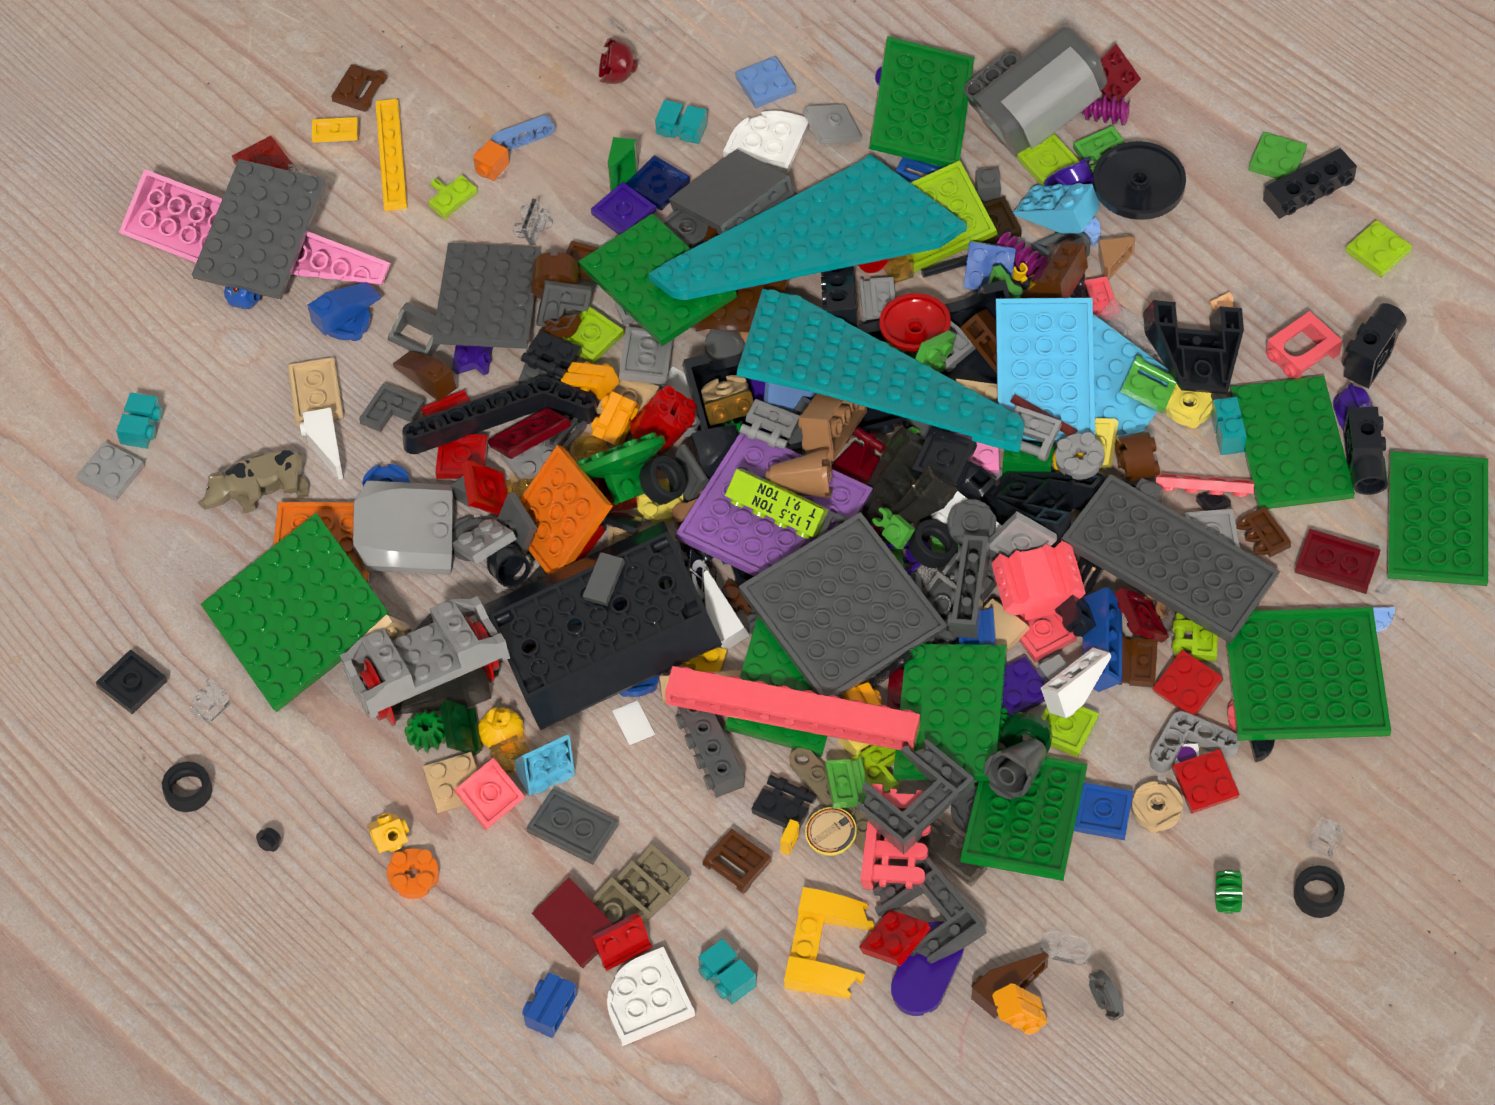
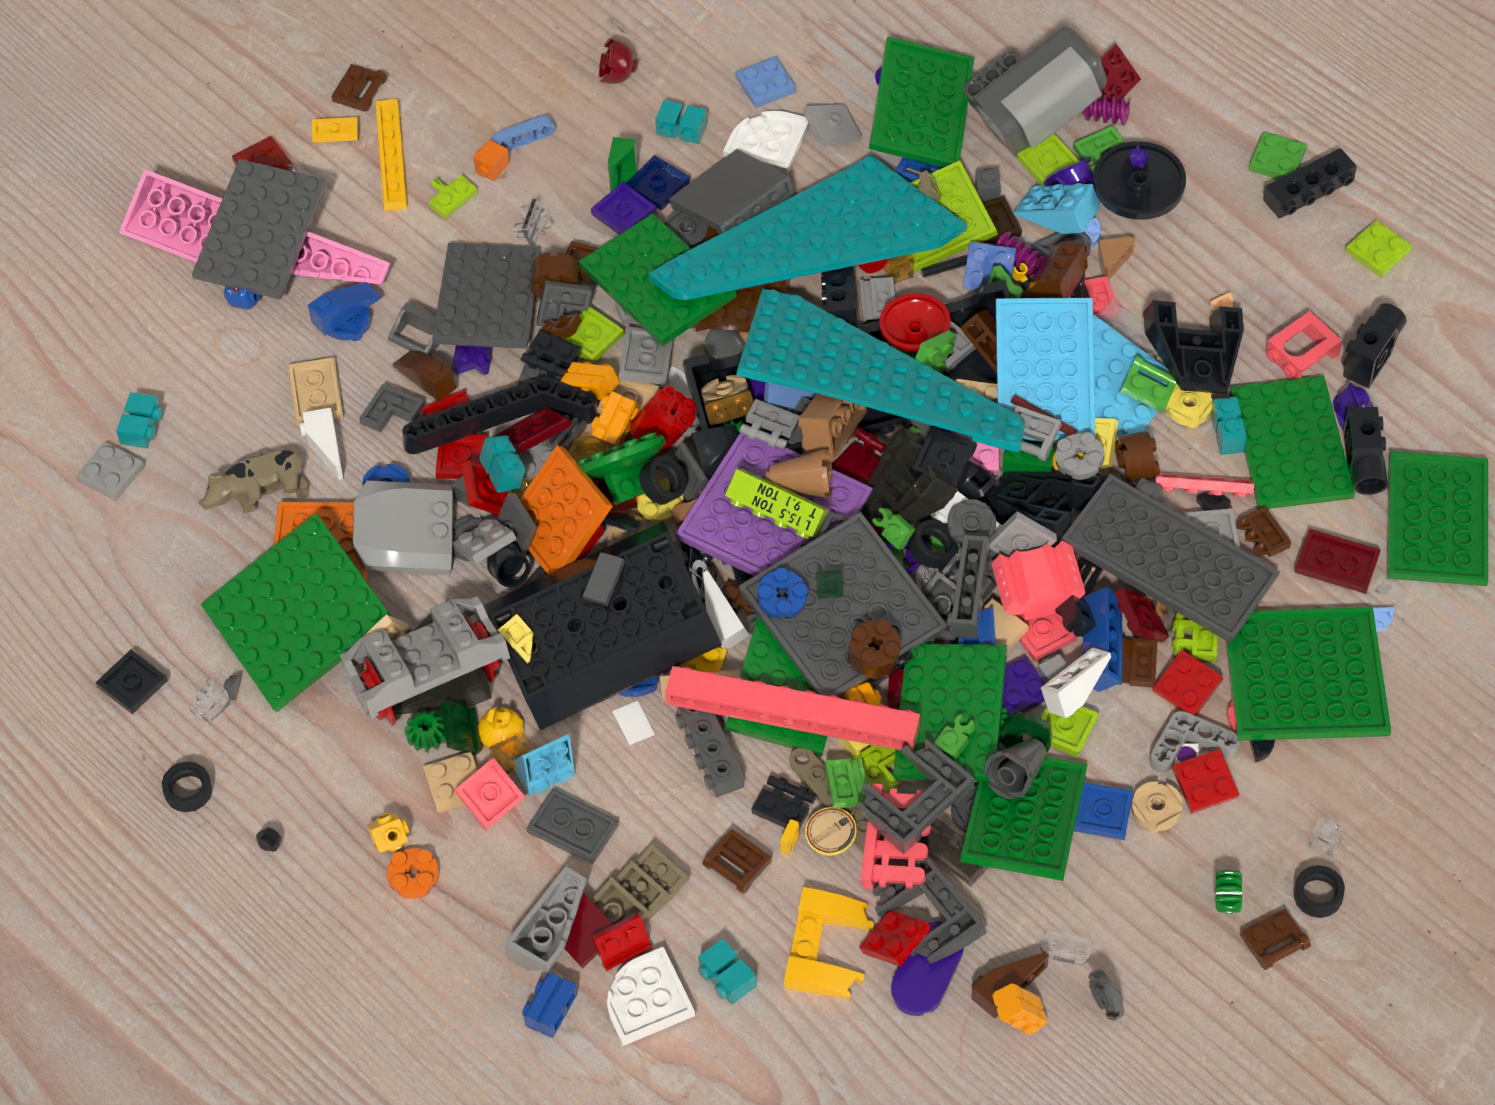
none -> dark grey tile [223,675,242,701]
none -> teal piece [479,435,526,493]
none -> light yellow slope [498,614,533,664]
none -> light grey wedge [505,866,587,971]
none -> blue plate [757,568,808,619]
none -> clear green plate [816,570,843,599]
none -> reddish brown brick [848,620,901,678]
none -> dark tan plate [918,170,941,201]
none -> bright green plate [933,714,975,761]
none -> dark purple plate [1130,146,1148,168]
none -> reddish brown plate [1240,908,1311,970]

